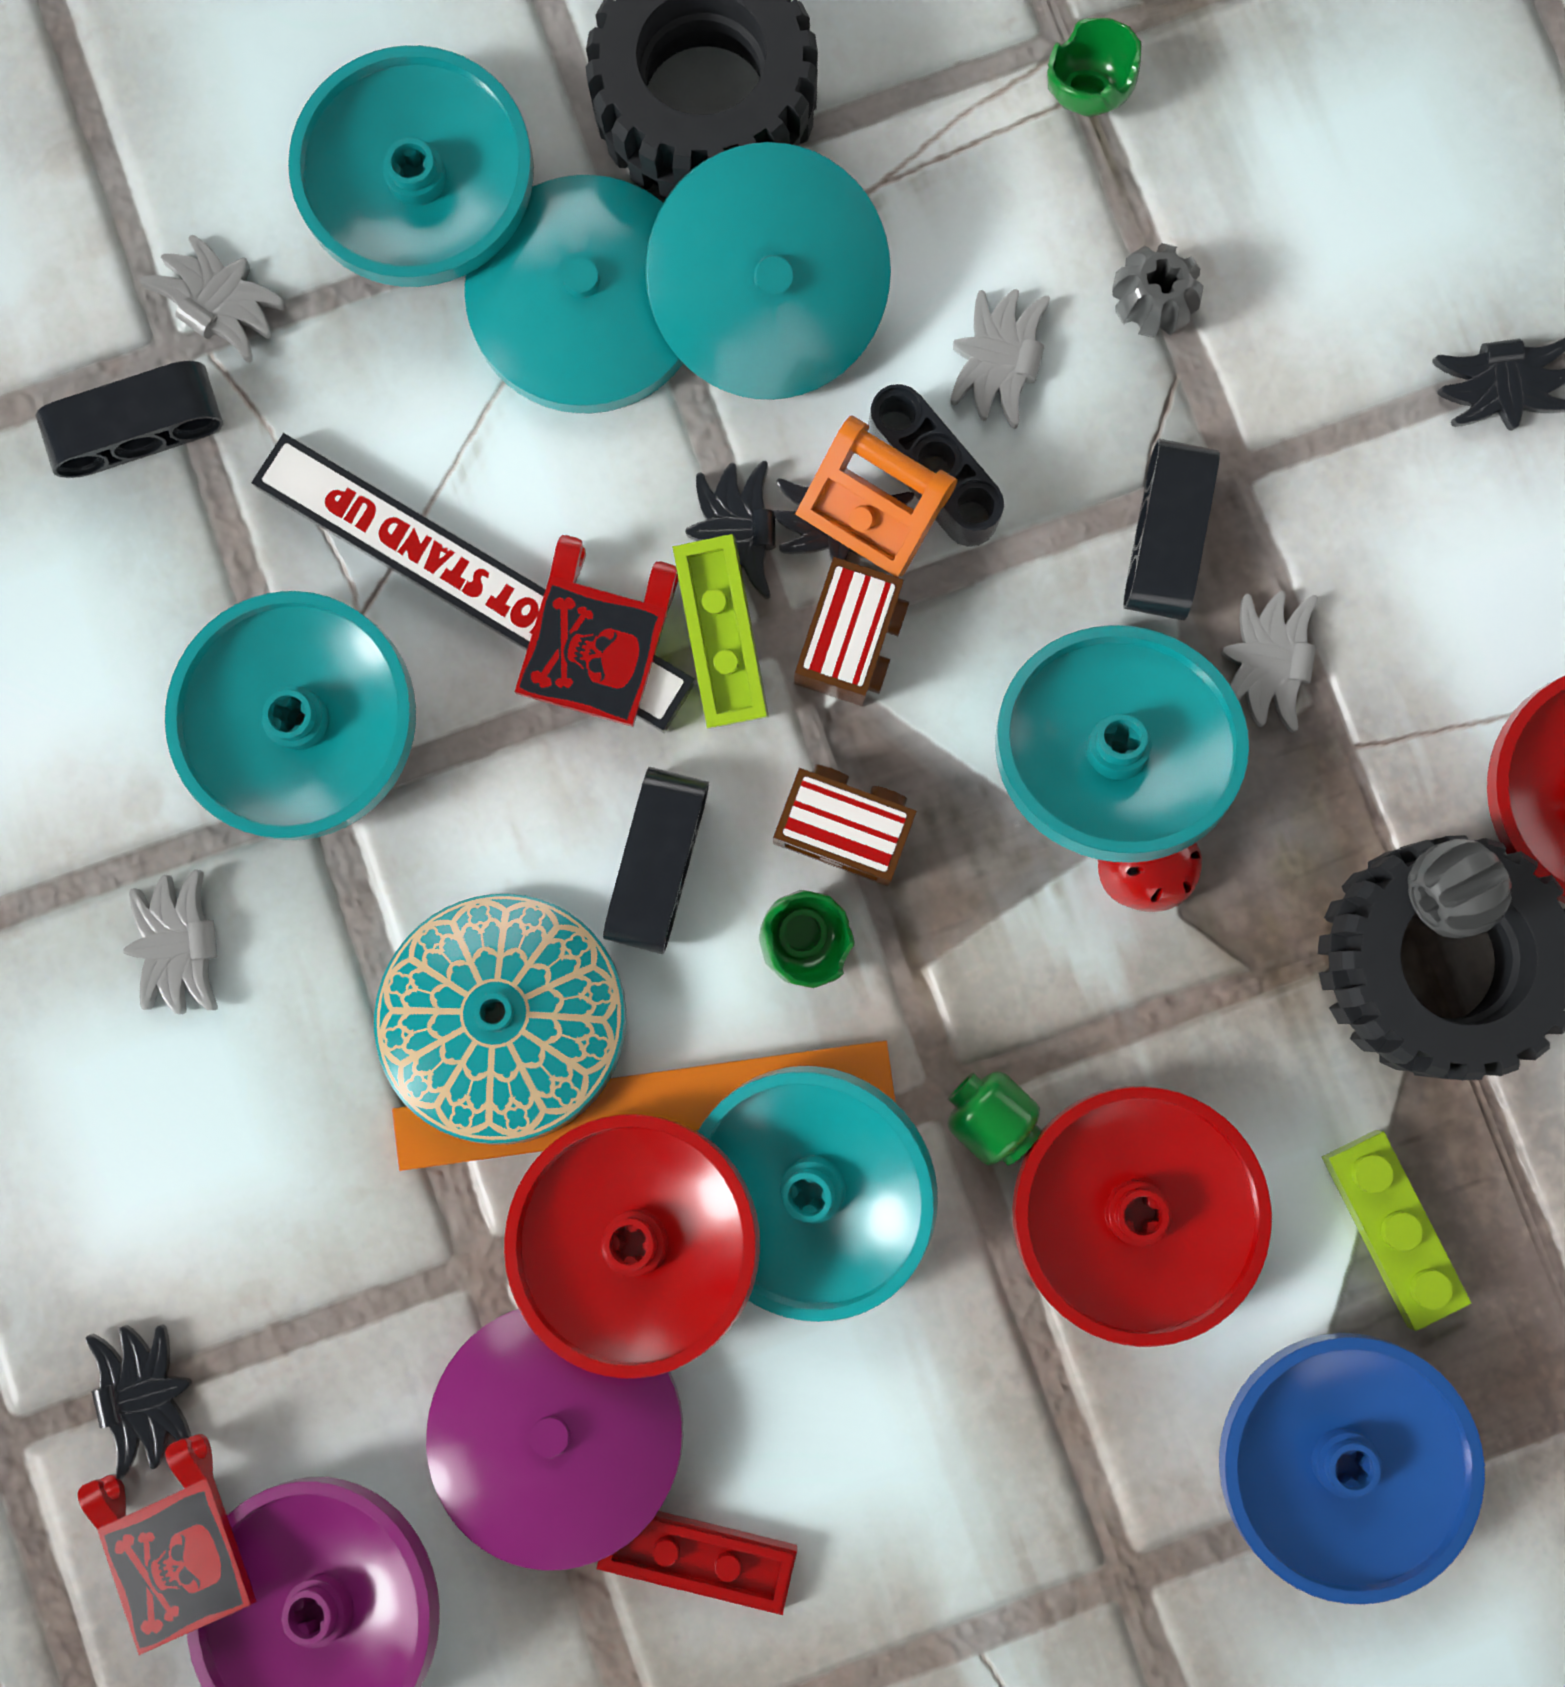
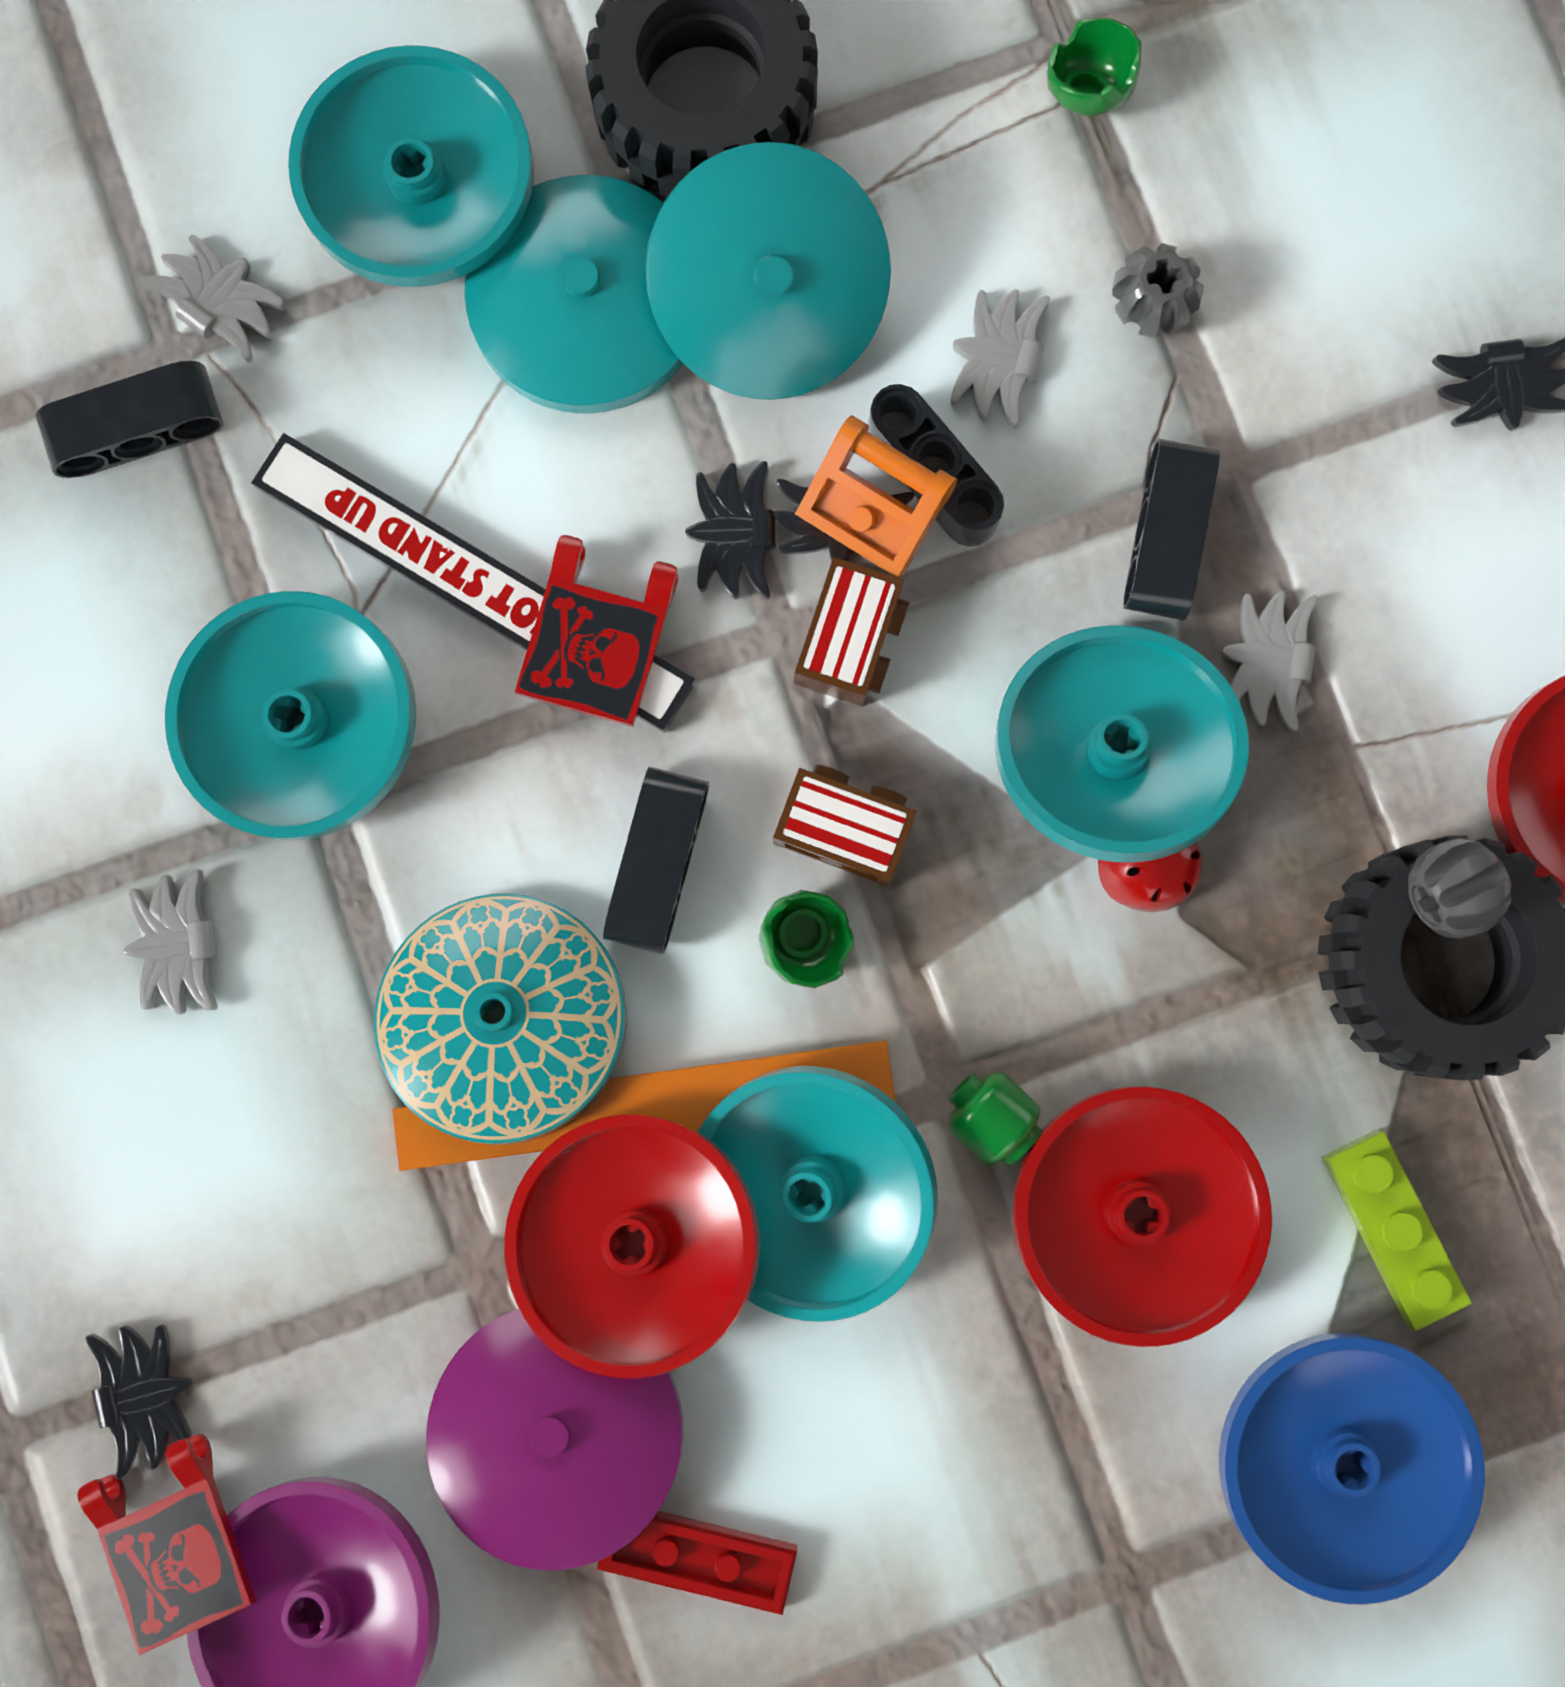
lime plate [672,534,769,729] -> none

